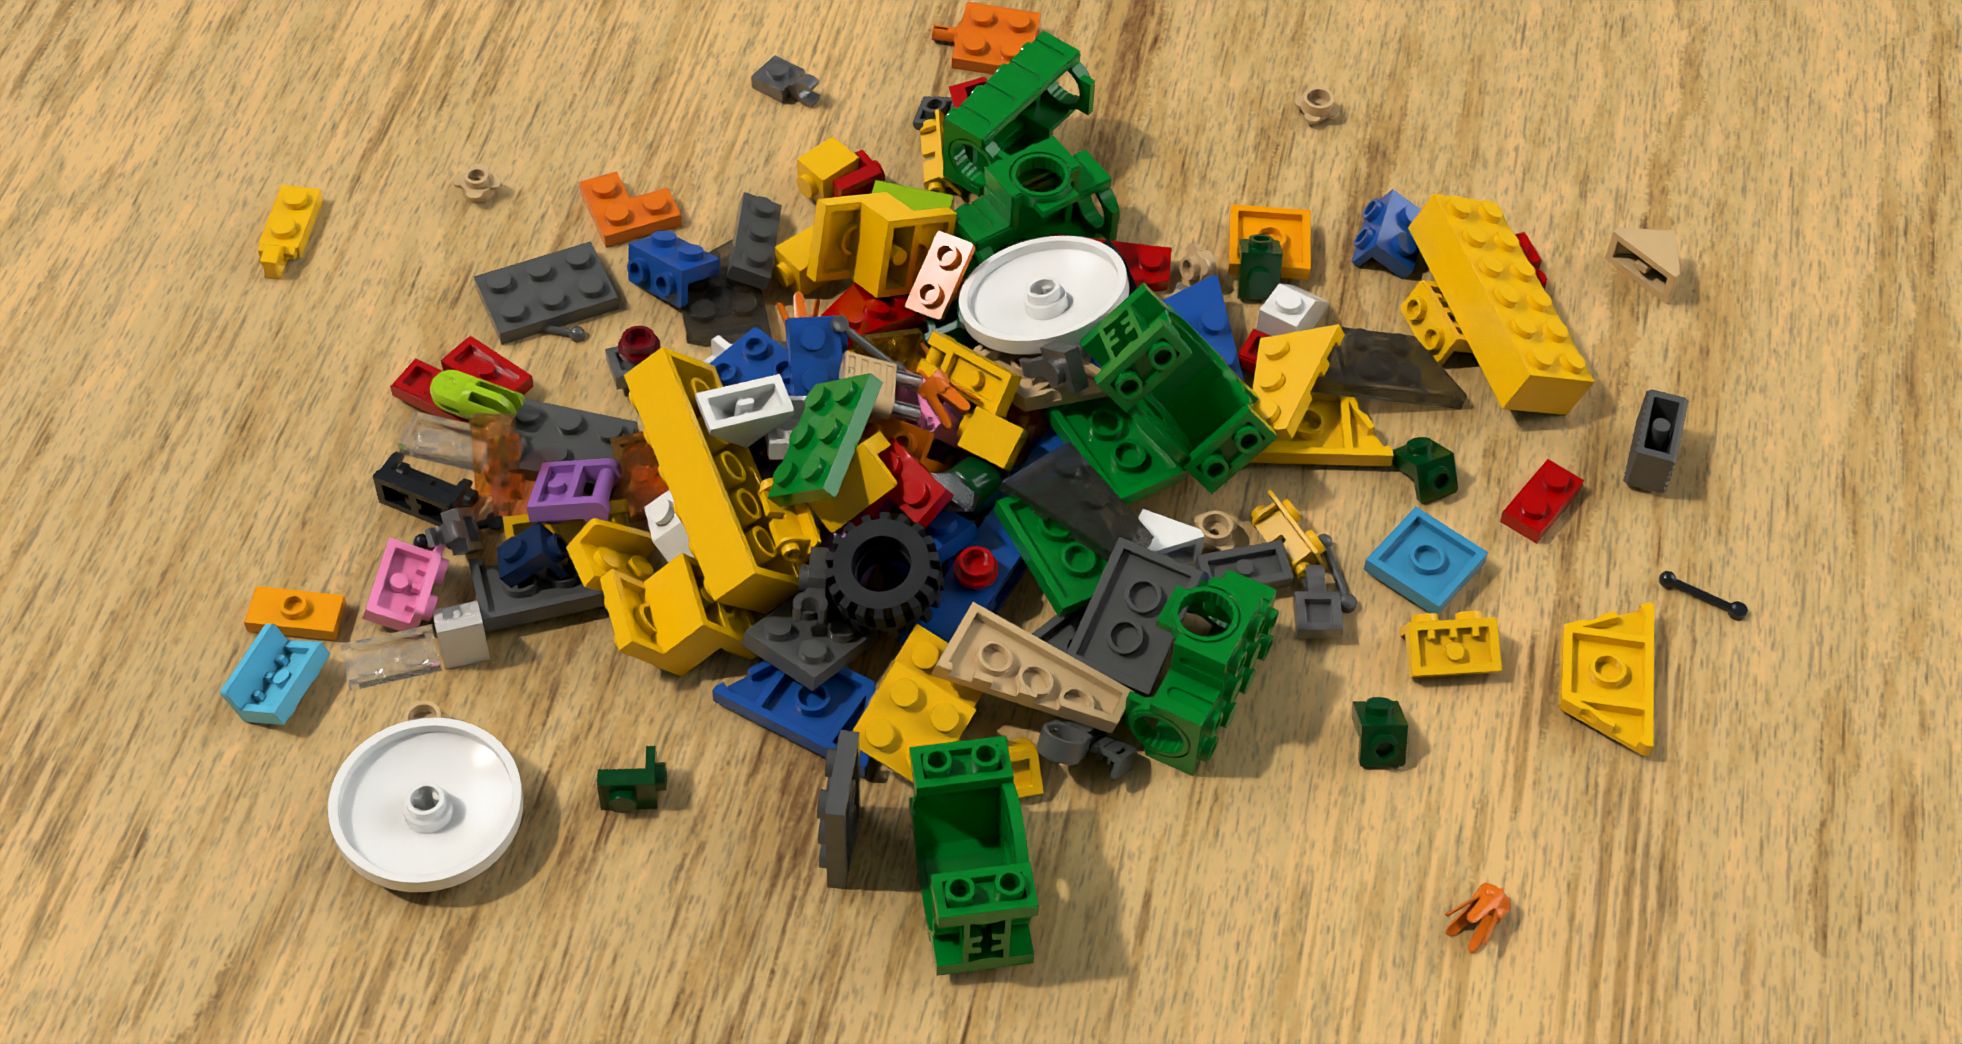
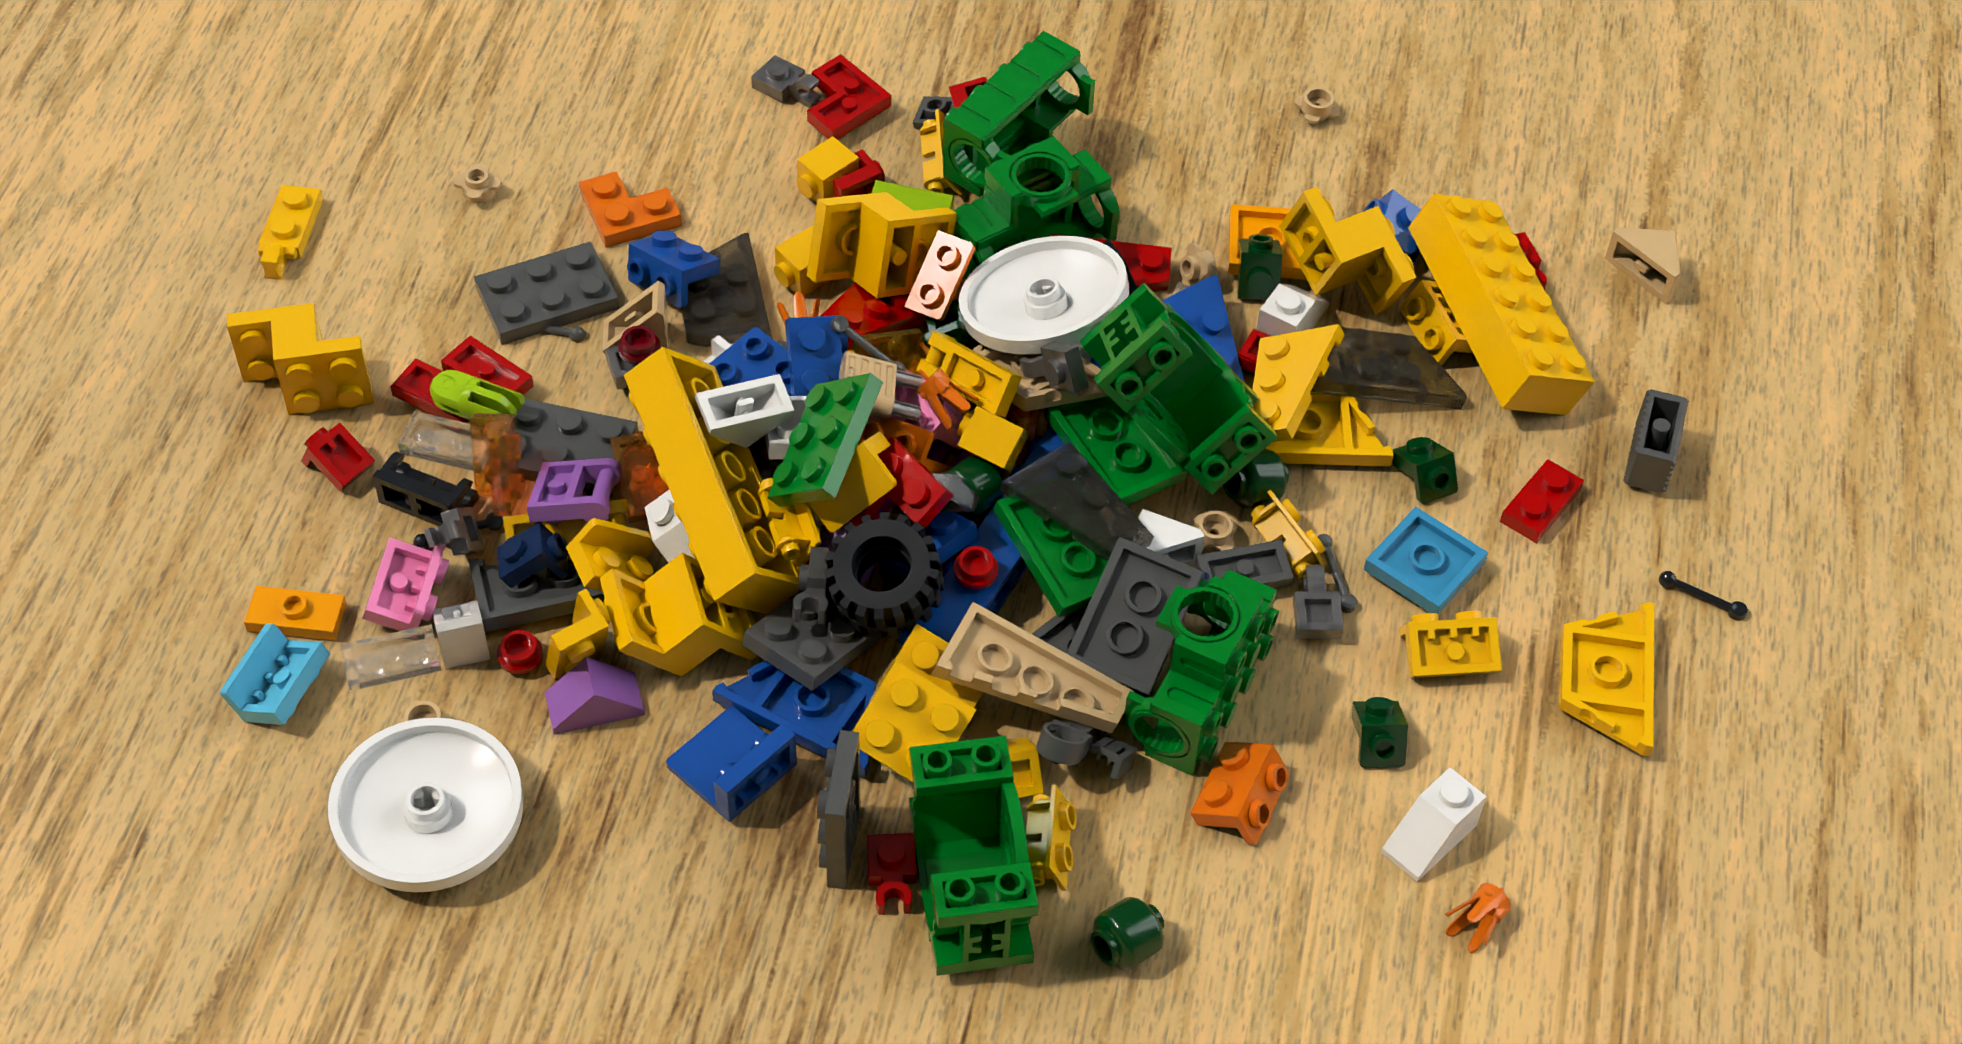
dark green bracket [597,746,667,813] -> none
dark grey plate [727,192,782,291] -> none
orange plate [932,2,1041,75] -> none
none -> yellow bracket [226,303,374,415]
none -> red bracket [301,422,375,491]
none -> red plate [497,630,543,674]
none -> medium lavender slope [545,657,645,735]
none -> yellow bracket [546,589,611,681]
none -> tan slope [602,280,669,353]
none -> blue bracket [666,706,797,822]
none -> red plate [807,54,892,140]
none -> red plate [867,833,917,915]
none -> yellow hinge [1026,784,1077,891]
none -> dark green head [1090,897,1165,970]
none -> orange bracket [1190,742,1289,845]
none -> dark green head [1223,449,1289,508]
none -> yellow bracket [1279,186,1417,315]
none -> white slope [1381,767,1487,882]

